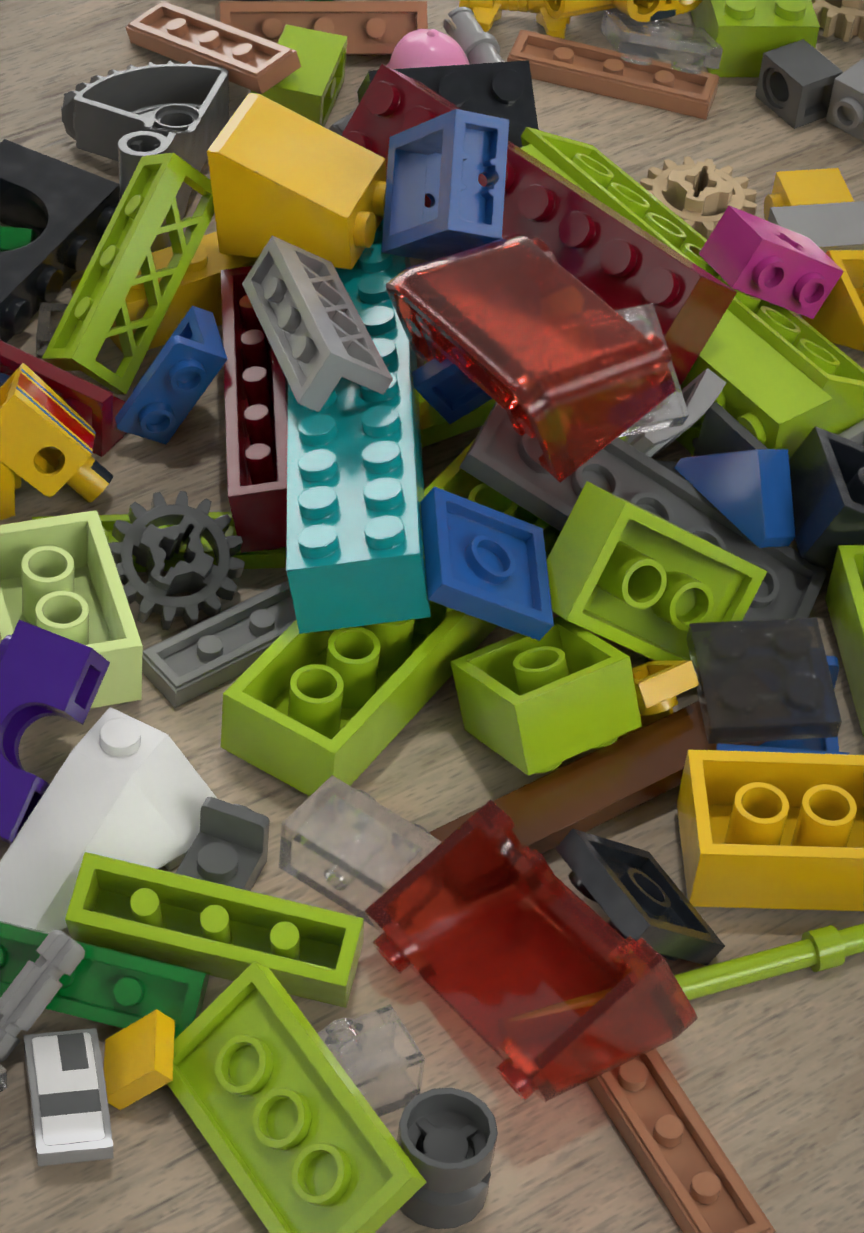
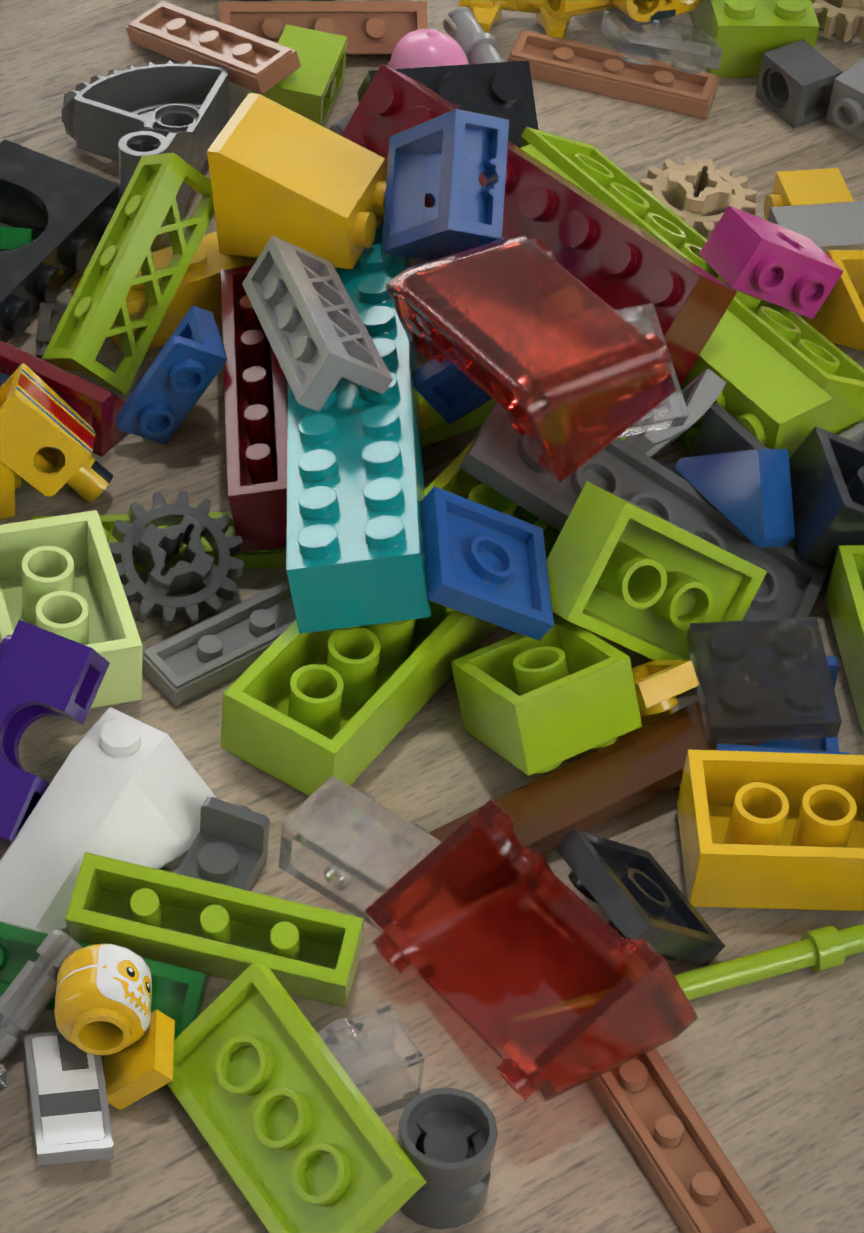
none -> yellow head [54,943,152,1055]

